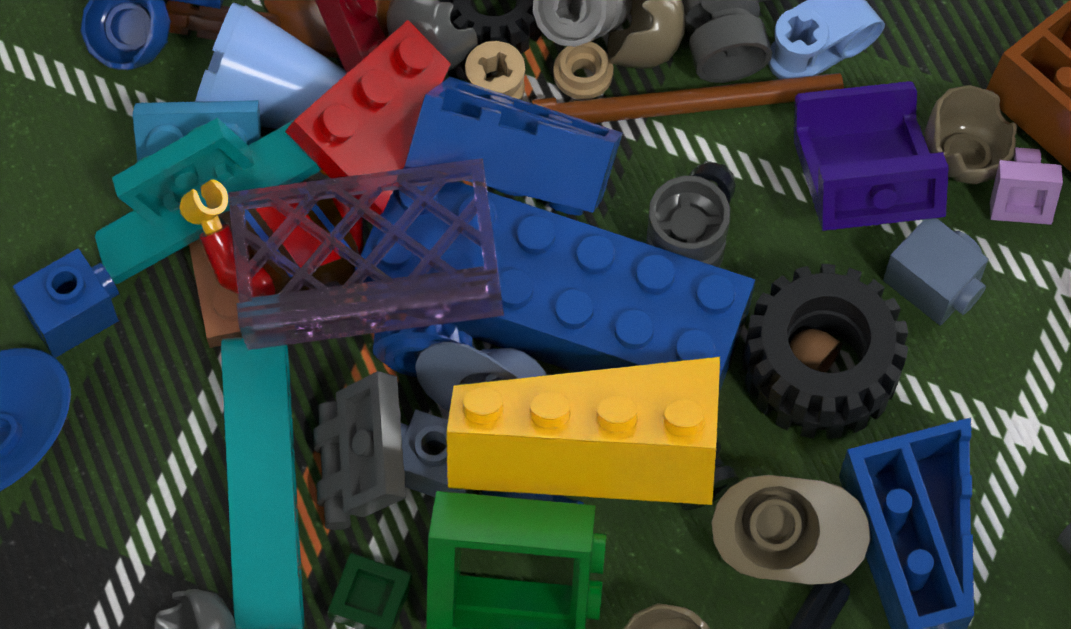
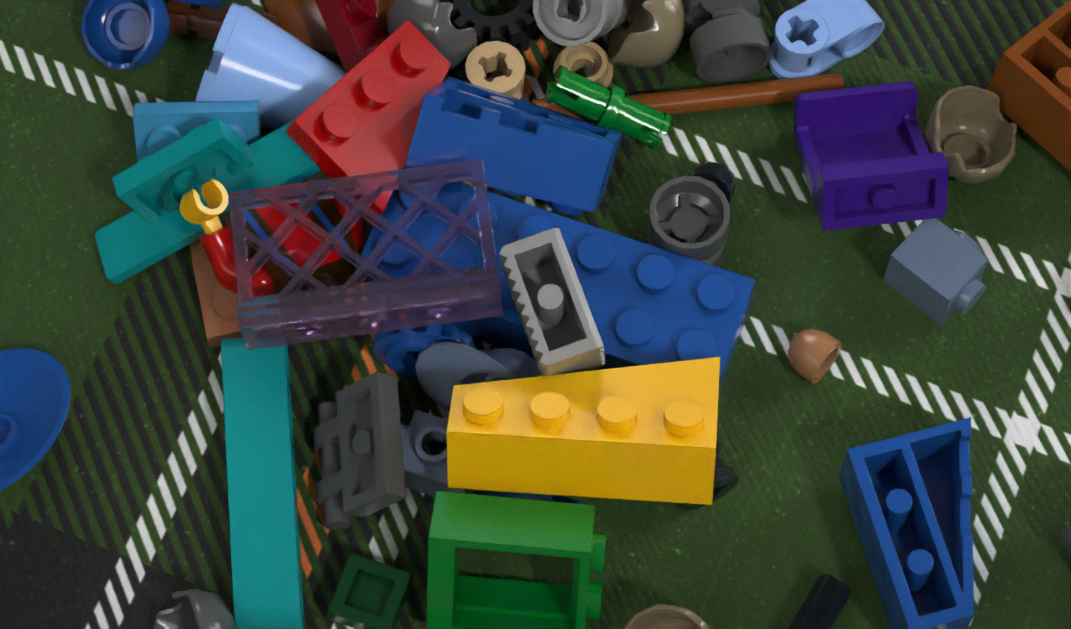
blue brick [13,248,119,358] -> none
dark tan piece [711,475,871,585] -> none
black tyre [743,264,908,439] -> none
lavender tile [990,147,1063,225] -> none
none -> light grey brick [499,228,606,376]
none -> green pin [545,65,671,150]

